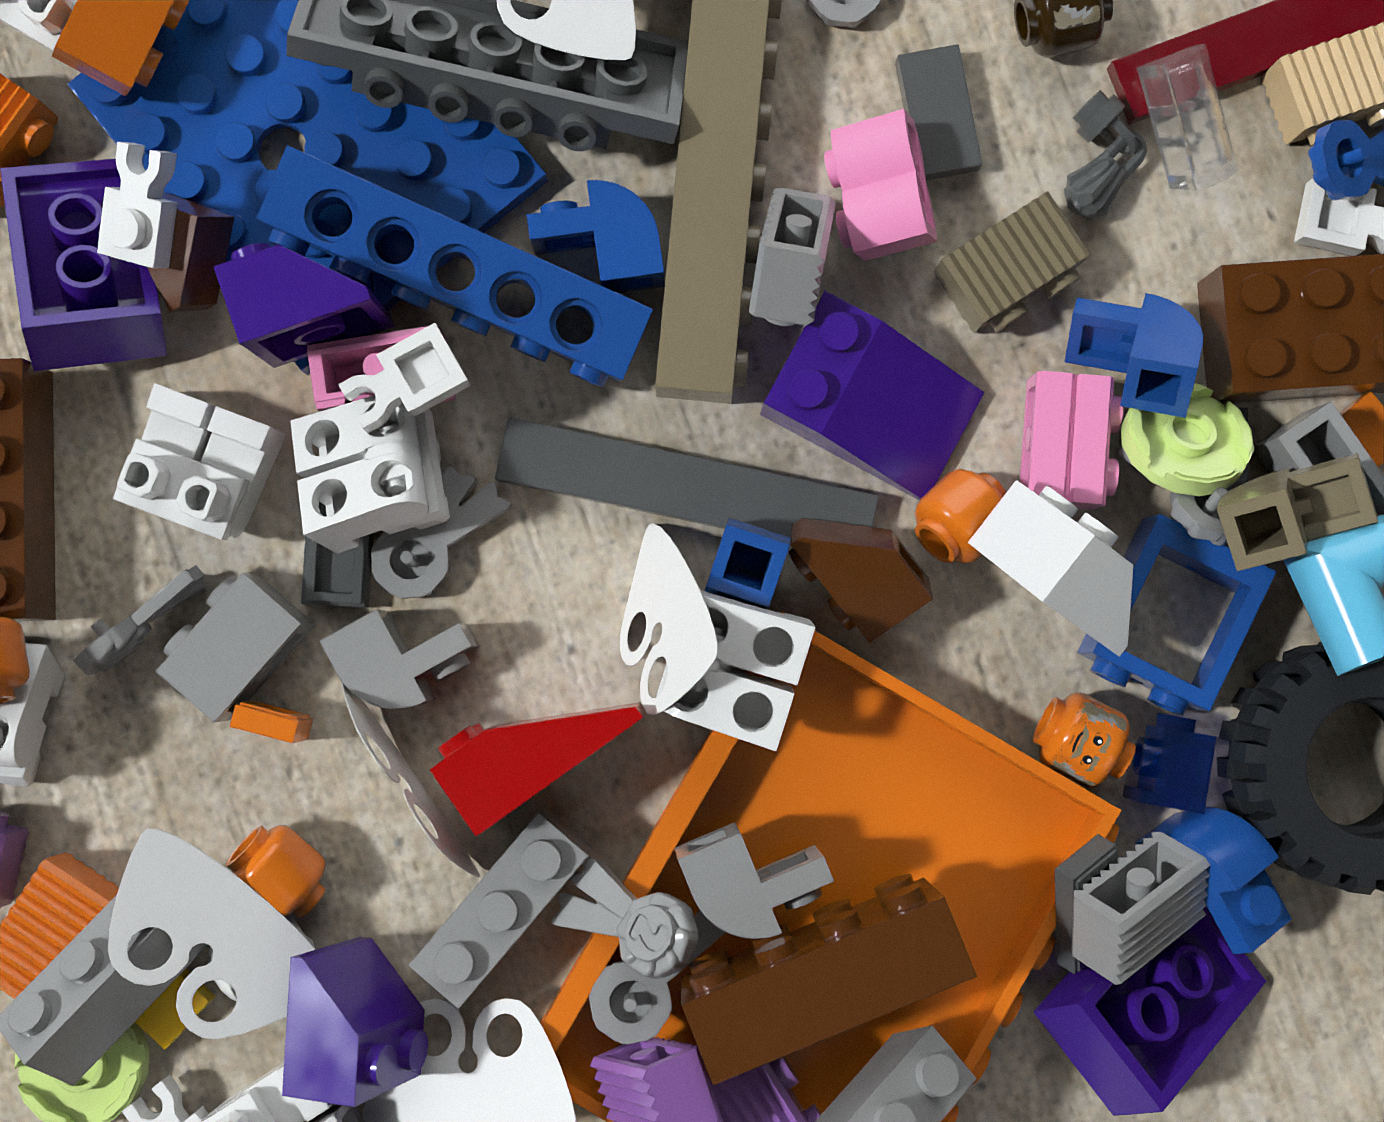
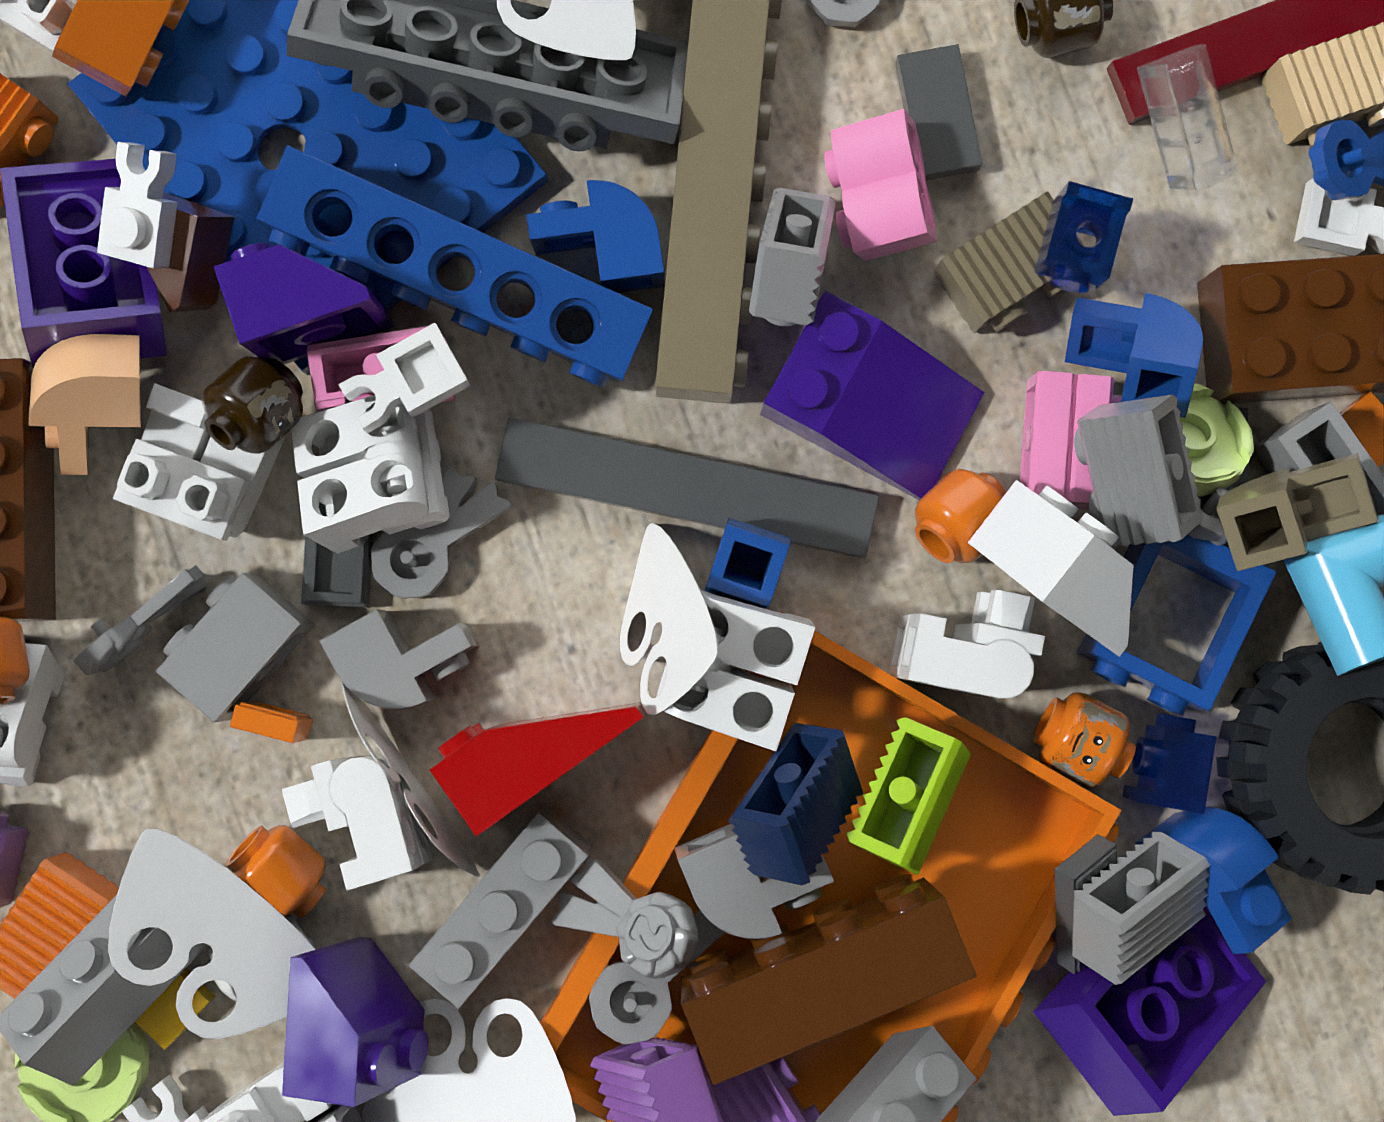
reddish brown slope [789,518,933,643] -> none
dark grey piece [1064,90,1148,219] -> none
none -> light nougat brick [29,334,141,475]
none -> dark brown head [202,356,303,454]
none -> white hips [282,754,434,891]
none -> dark blue brick [728,723,864,886]
none -> lime brick [846,717,971,875]
none -> white hips [888,590,1045,698]
none -> clear blue brick [1034,181,1133,293]
none -> light grey brick [1074,394,1203,547]

